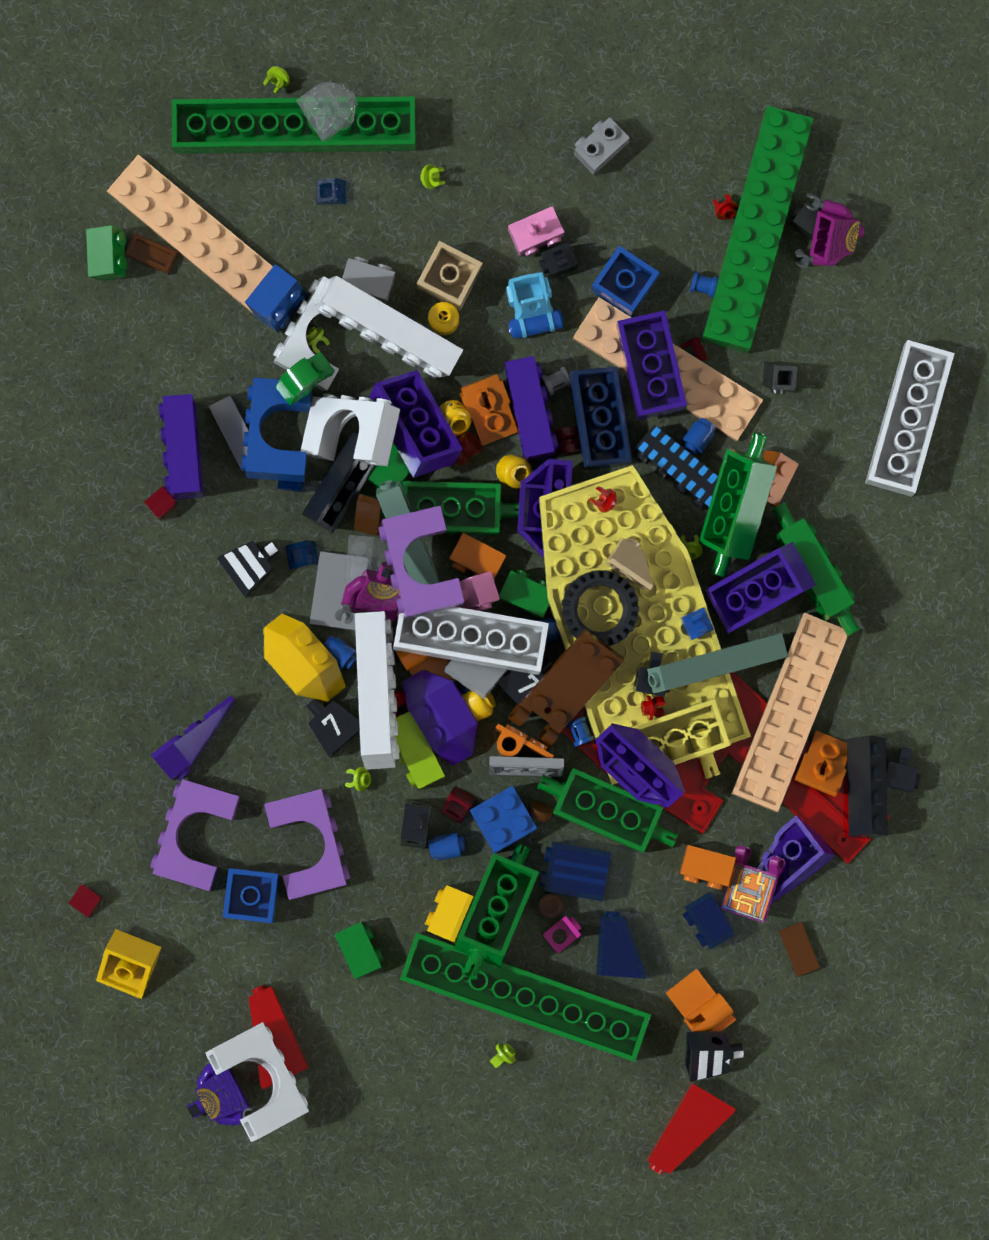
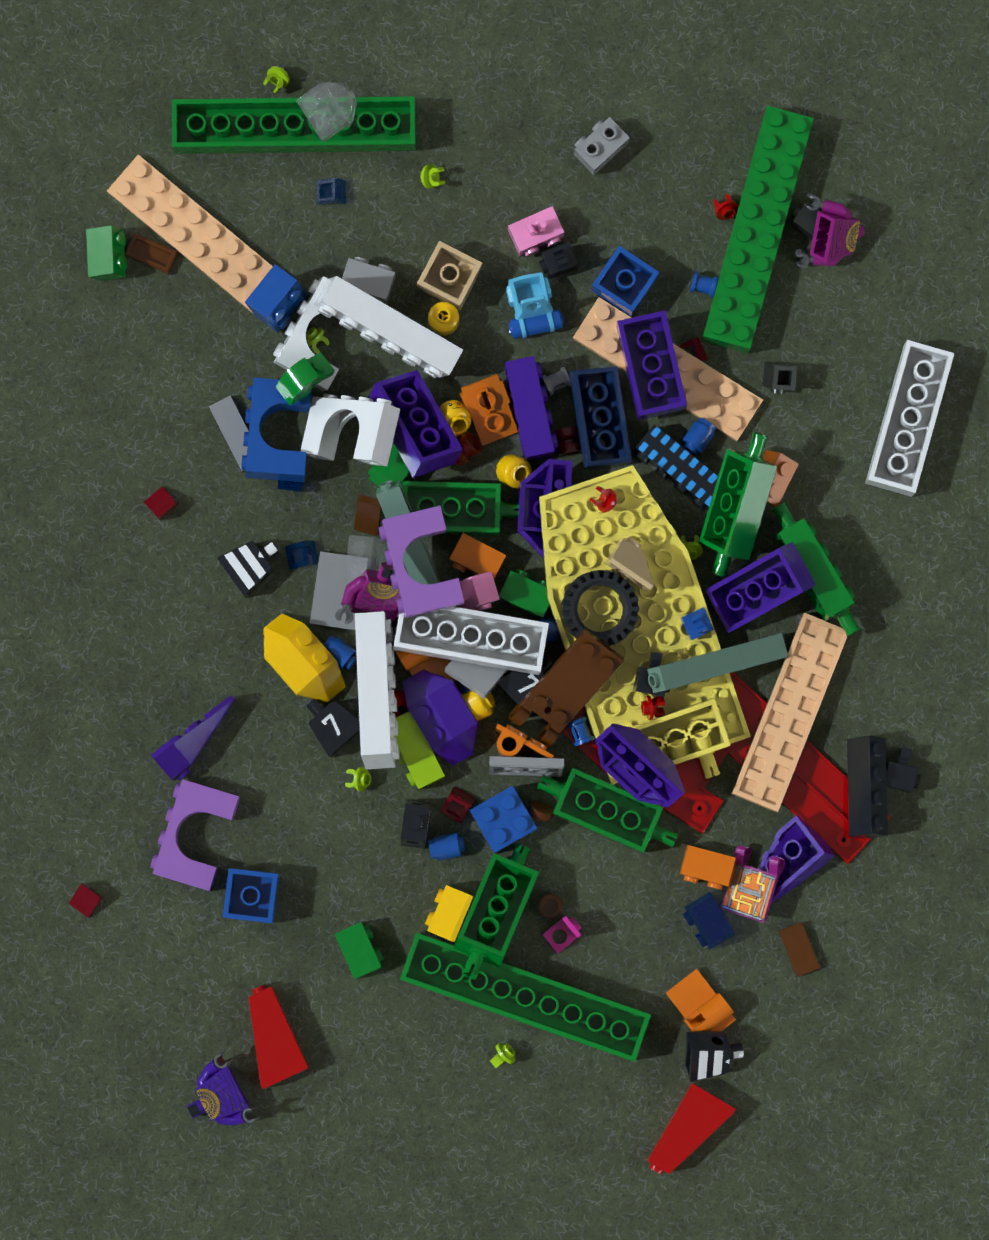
yellow slope [96,929,161,999] -> none
dark purple brick [159,394,204,500] -> none
white arch [205,1022,309,1142] -> none
medium lavender arch [264,789,350,900] -> none
black brick [302,432,375,533] -> none
clear blue brick [540,842,611,902] -> none
clear blue slope [596,911,646,979] -> none
orange piece [794,730,847,797] -> none

